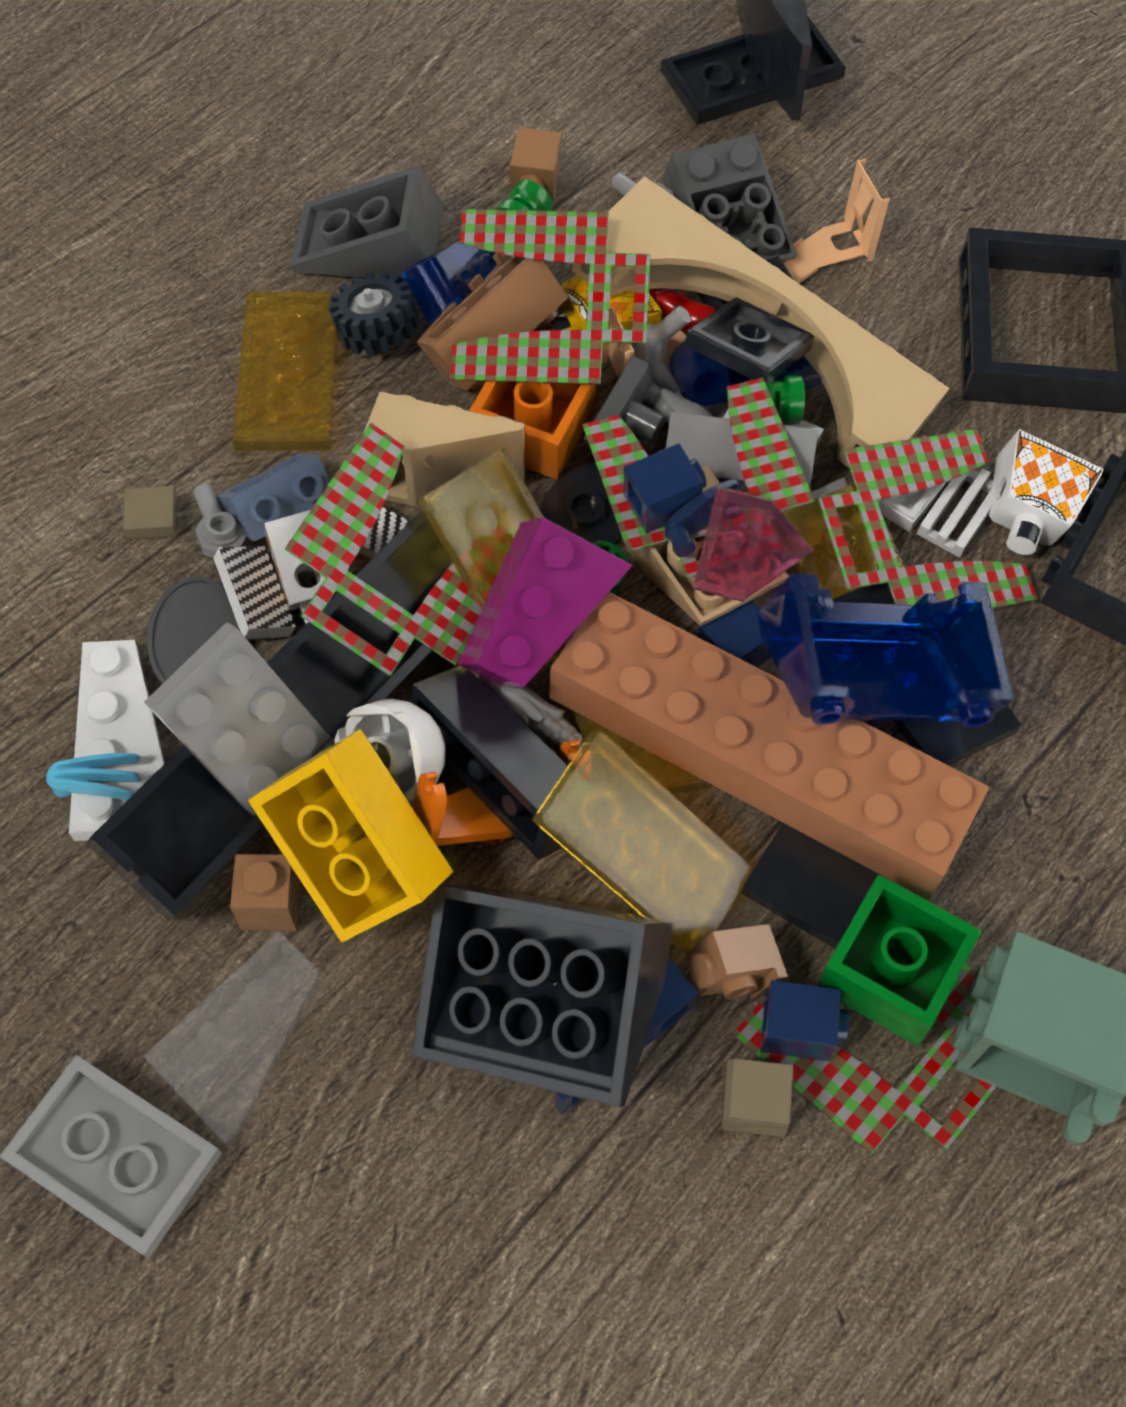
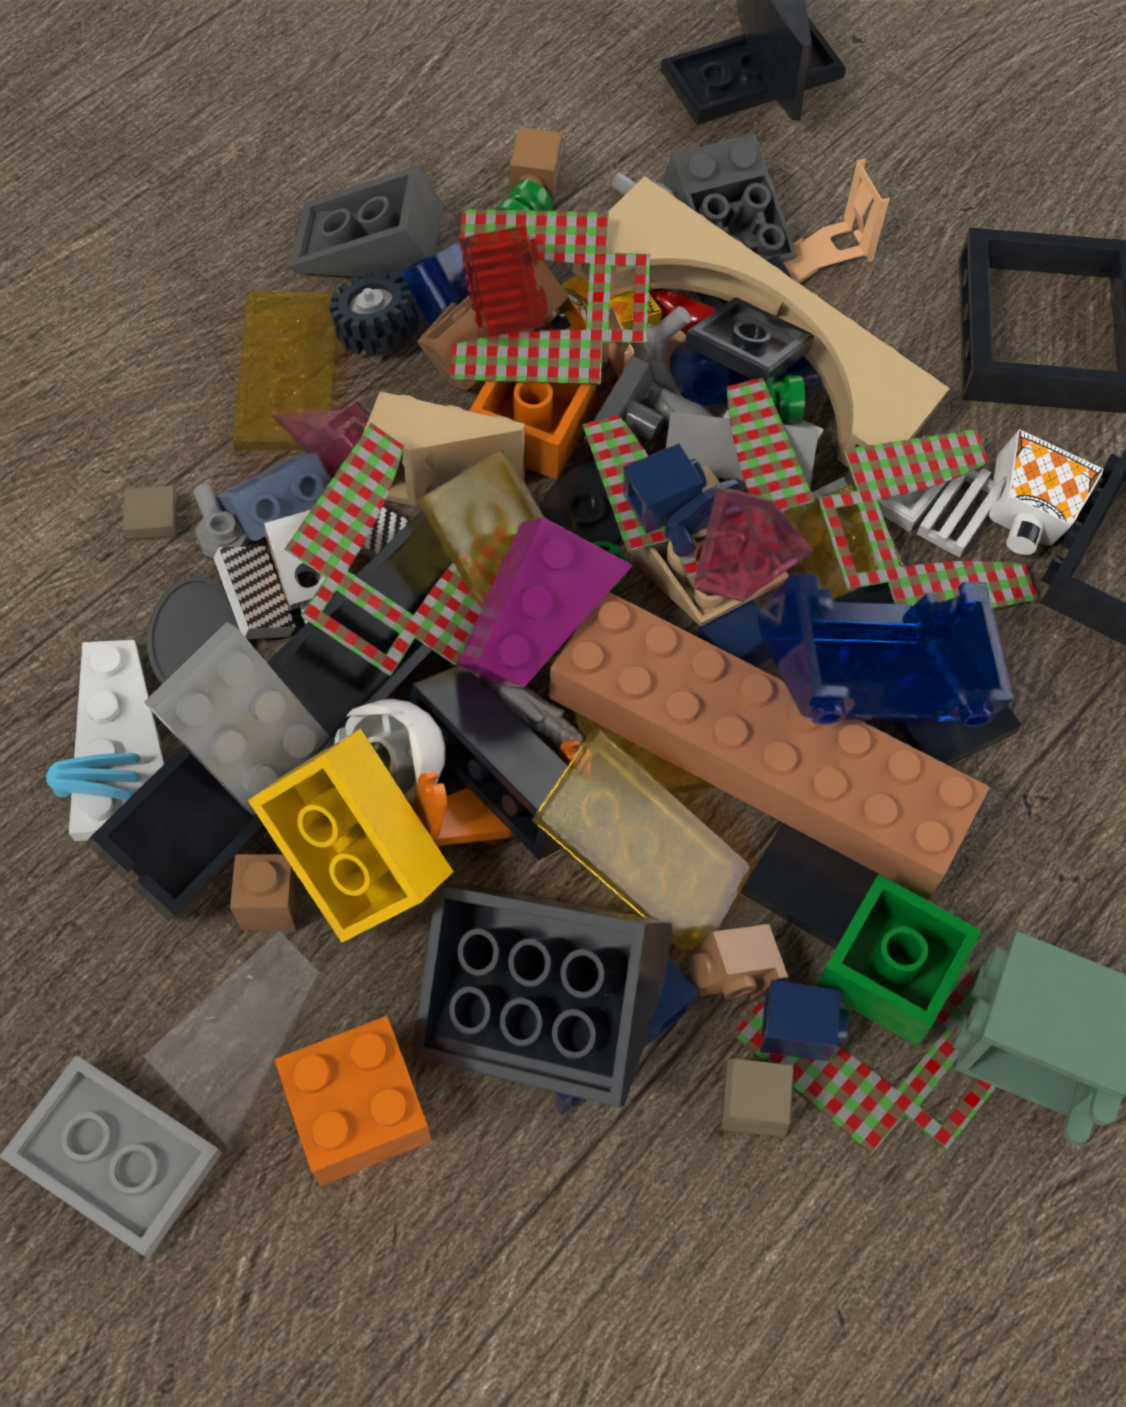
none -> clear pink slope [271,401,370,478]
none -> orange brick [274,1016,432,1186]
none -> clear red brick [459,226,548,338]

